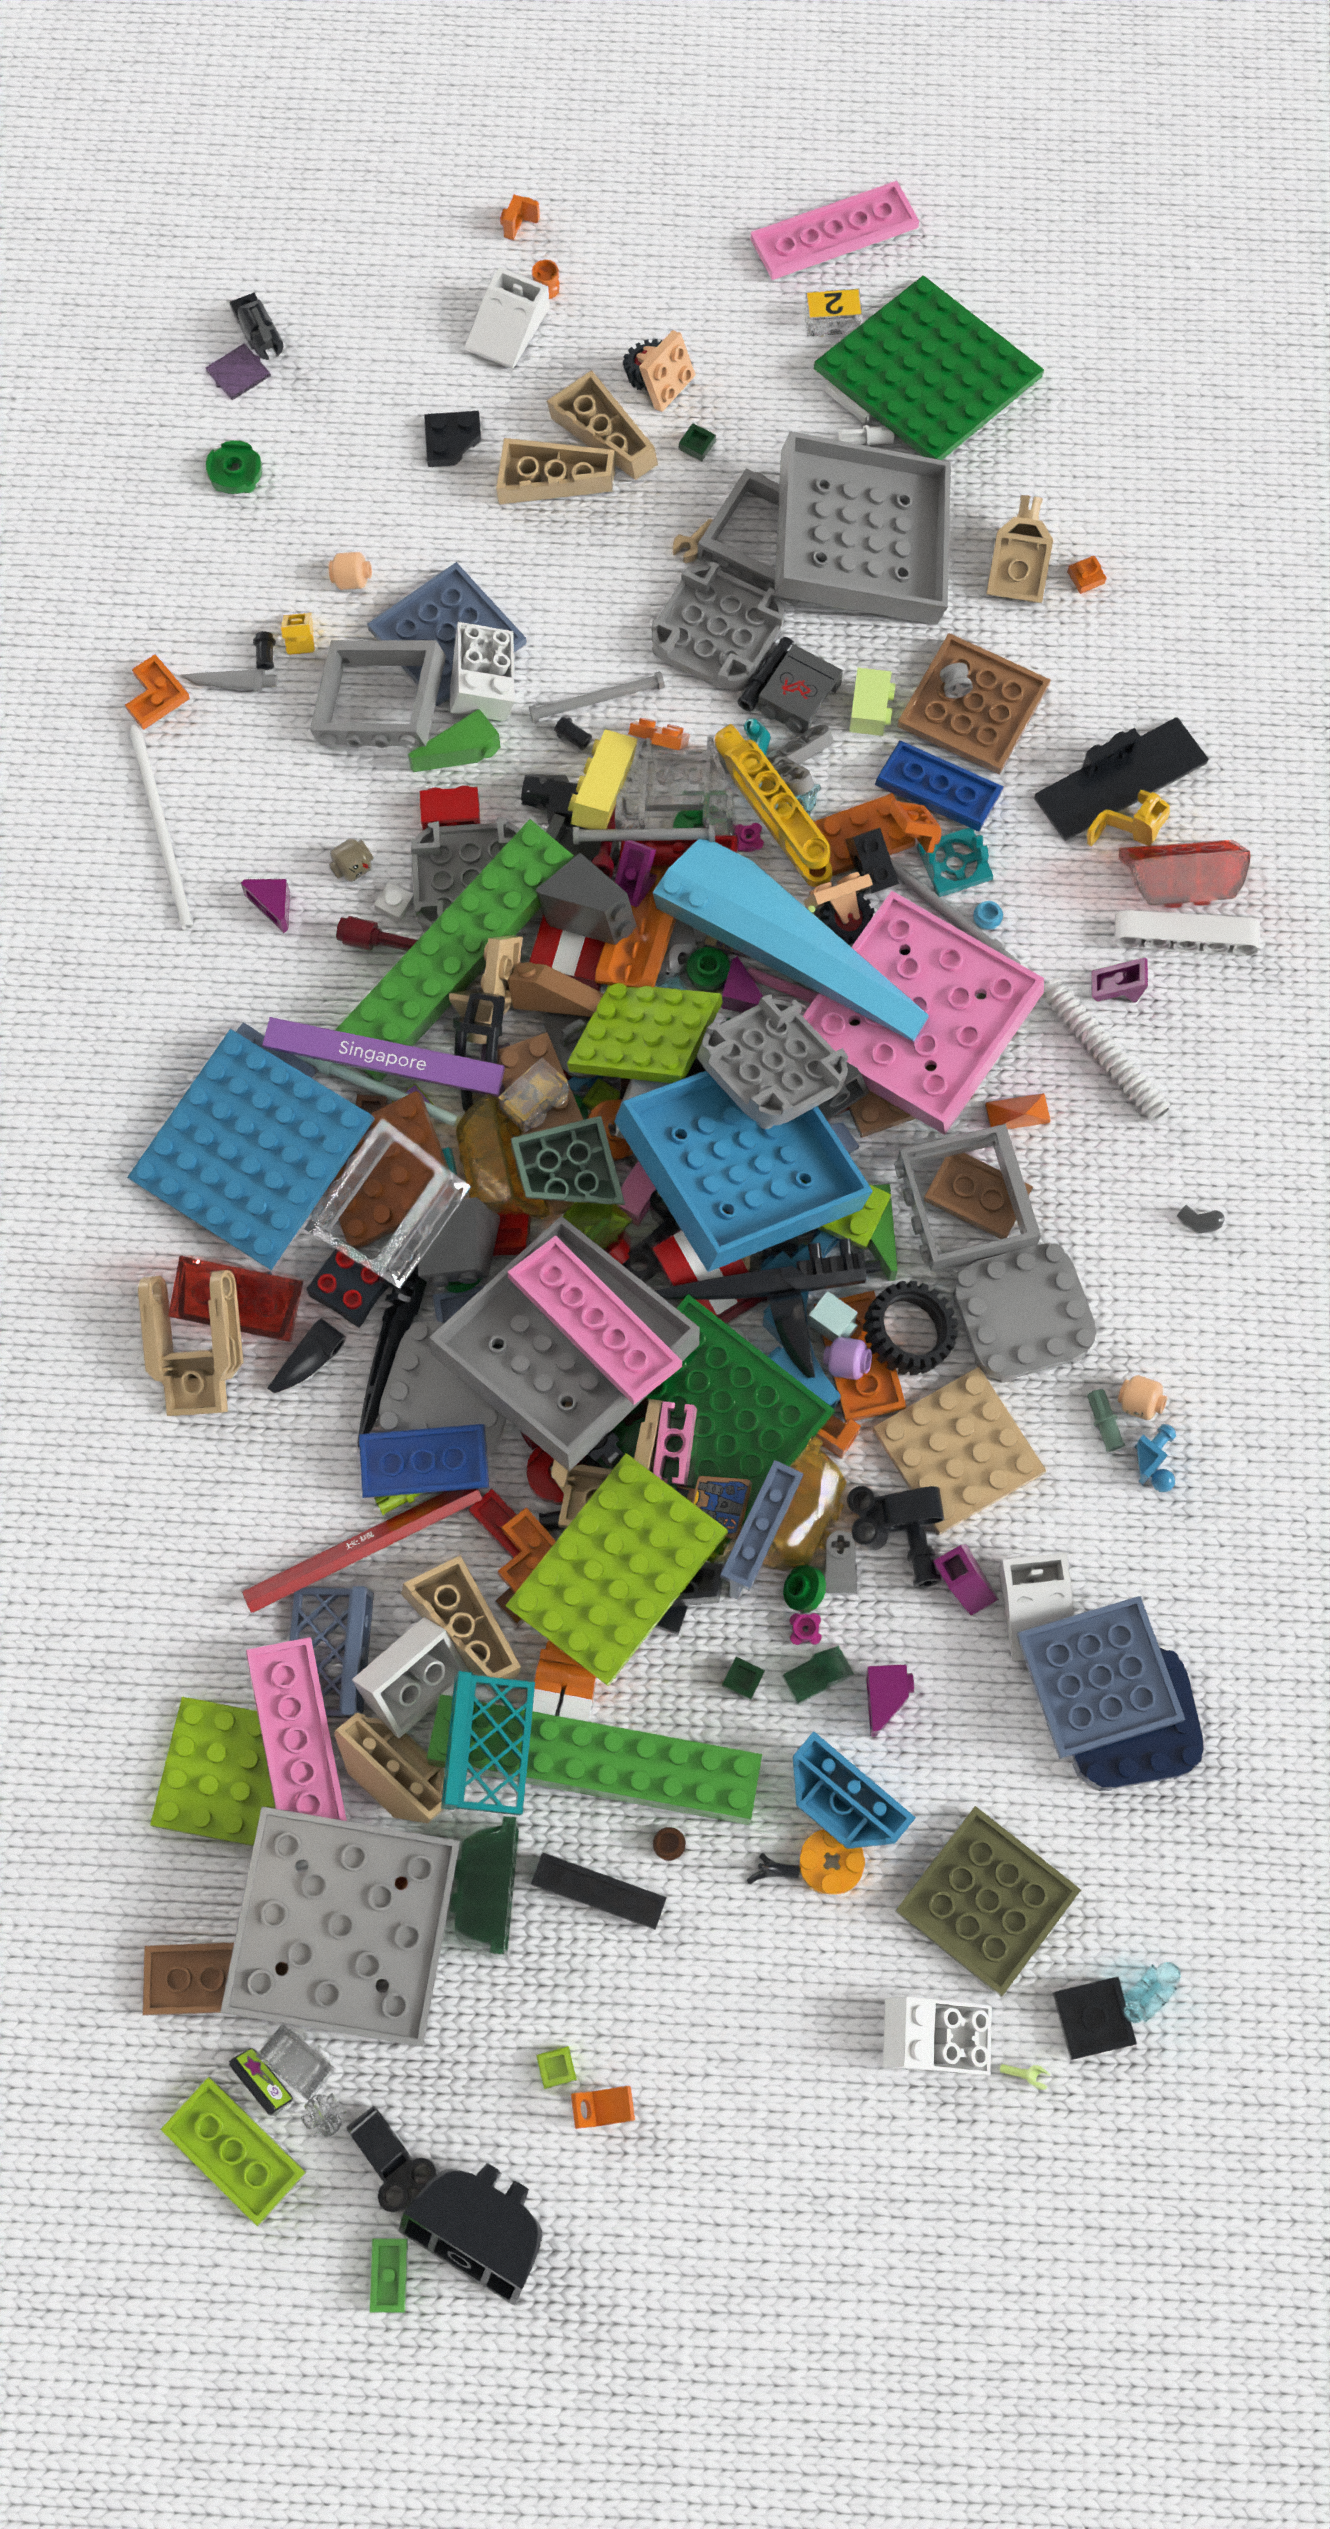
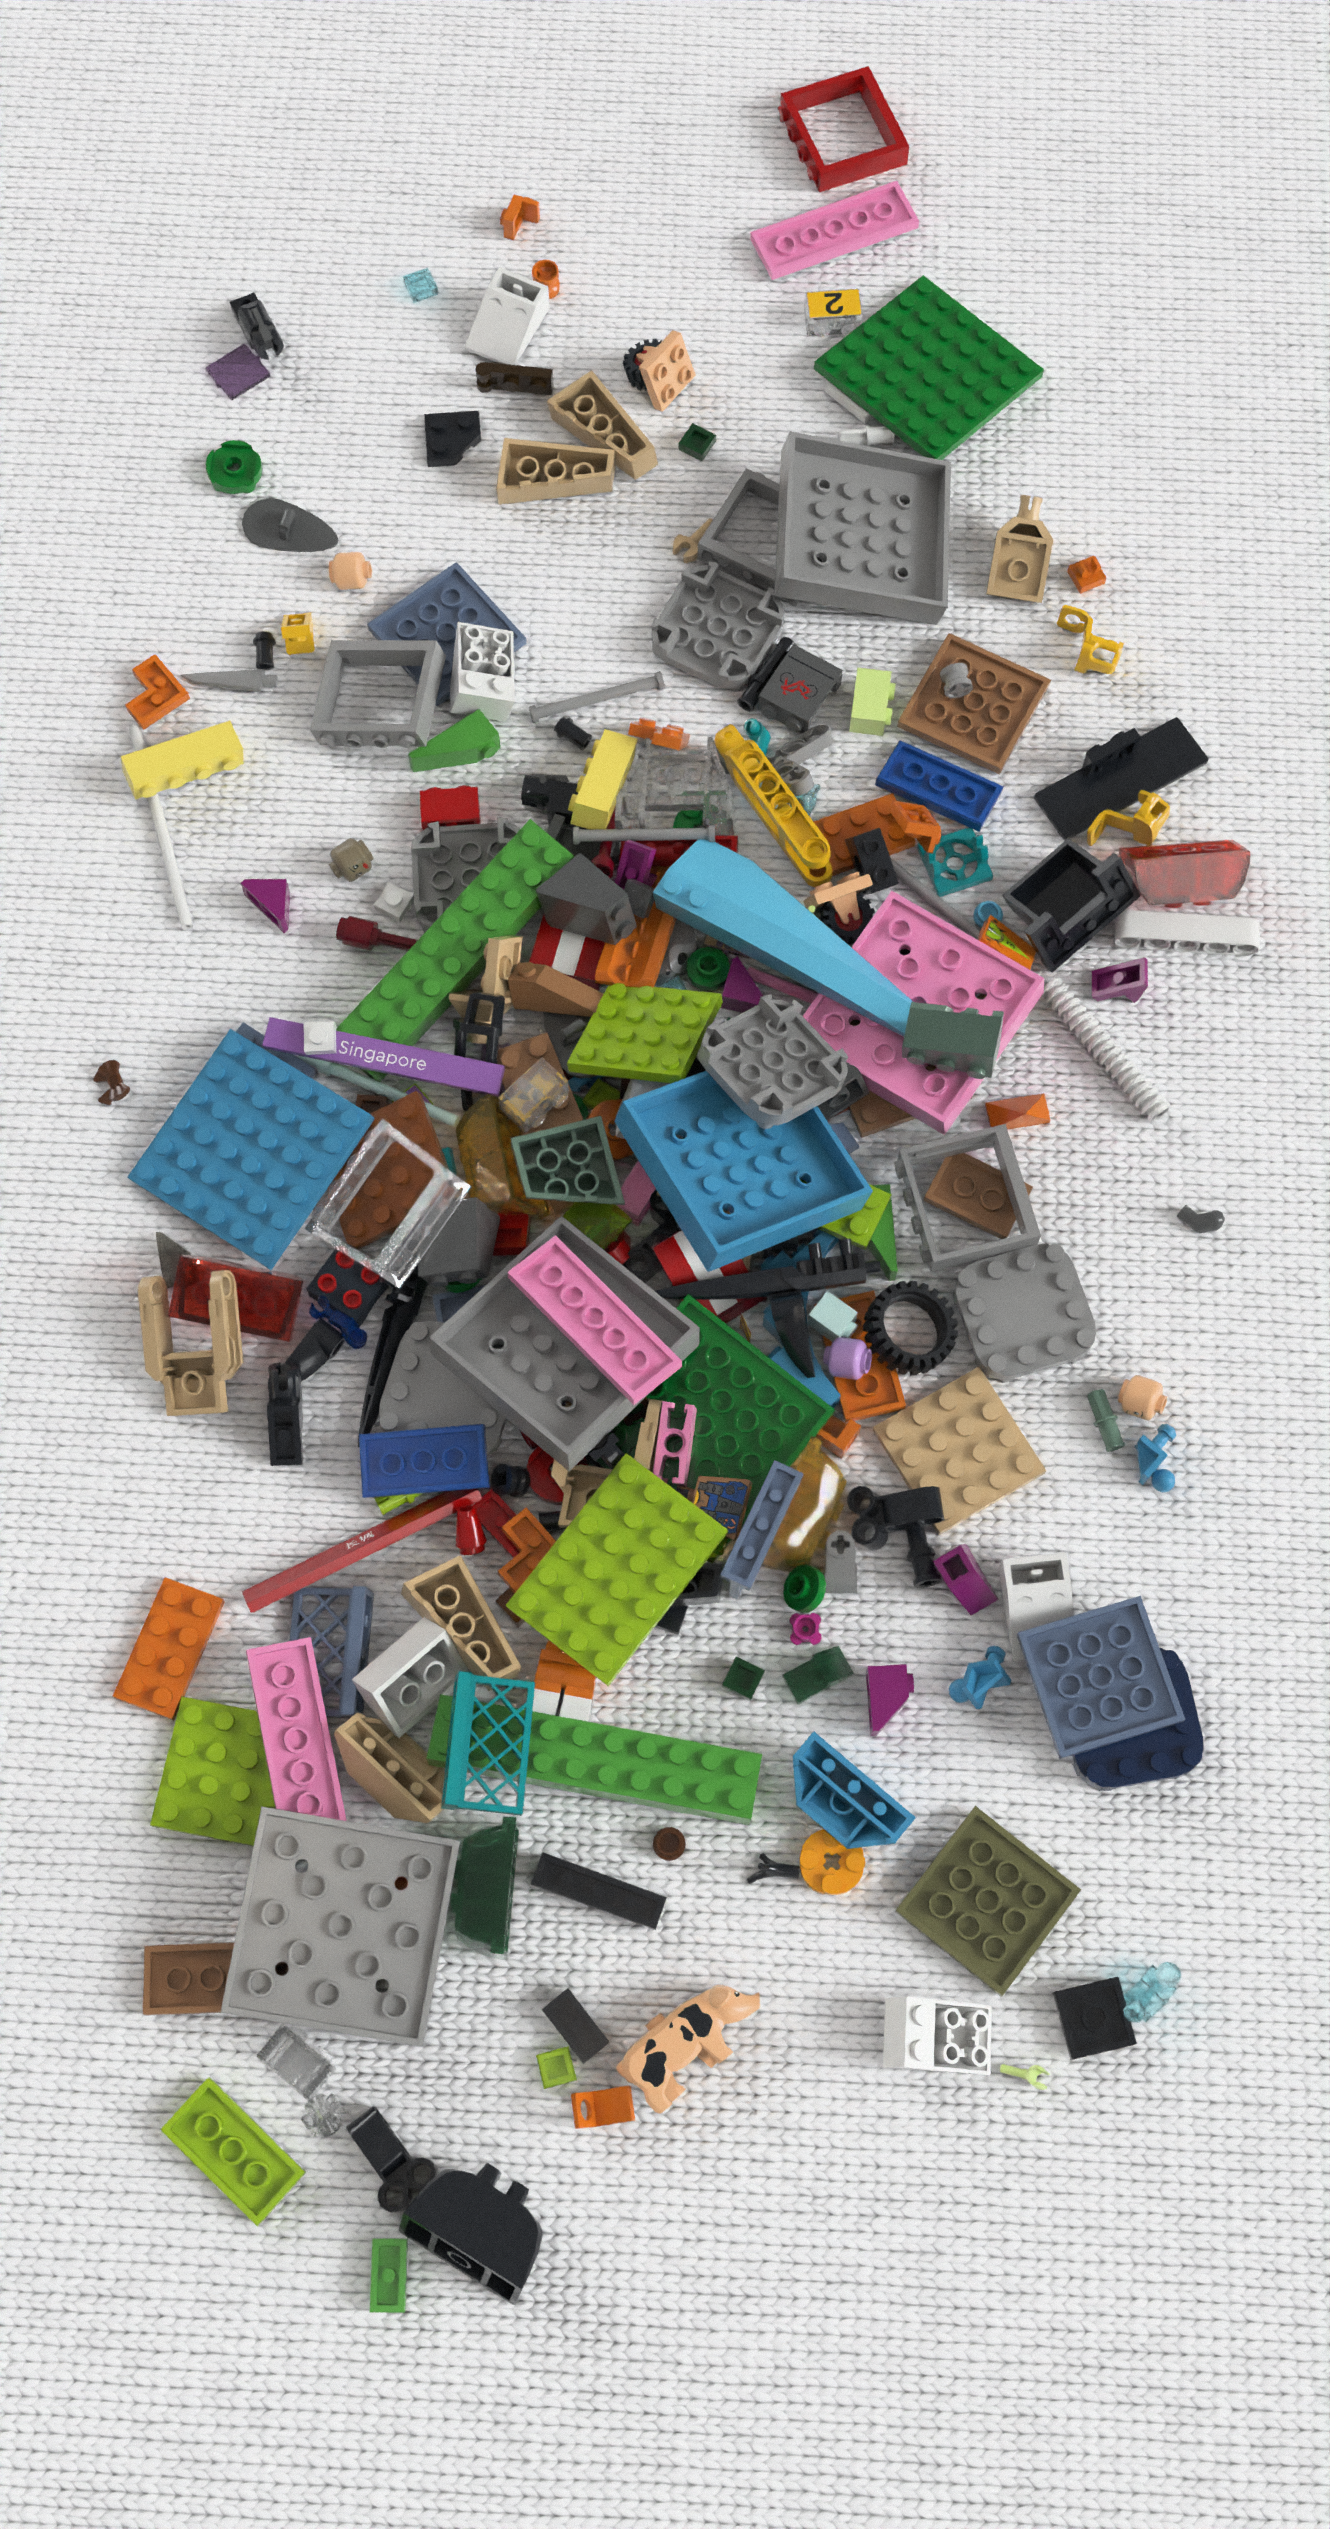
slope [228,2048,293,2116] -> none
dark pink plate [733,823,764,852] -> none
none -> reddish brown piece [93,1060,130,1106]
none -> orange plate [113,1577,225,1721]
none -> light yellow brick [121,721,244,800]
none -> clear smoke slope [155,1231,196,1288]
none -> dark grey shield [242,498,338,552]
none -> black plate [267,1362,303,1466]
none -> white plate [303,1021,336,1055]
none -> clear blue arm [309,1295,368,1349]
none -> clear light blue tile [403,268,439,303]
none -> red cone [456,1506,487,1555]
none -> dark brown plate [475,362,554,395]
none -> black wheel [490,1464,531,1497]
none -> black plate [542,1988,610,2064]
none -> light nougat animal [616,1985,760,2114]
none -> flat silver plate [624,878,655,919]
none -> sticker [739,1313,752,1343]
none -> red window [777,66,909,193]
none -> sand green wedge [902,1002,1004,1079]
none -> dark azure piece [949,1646,1012,1709]
none -> orange tile [977,914,1036,970]
none -> black windscreen [1002,838,1141,973]
none -> yellow piece [1057,605,1124,674]

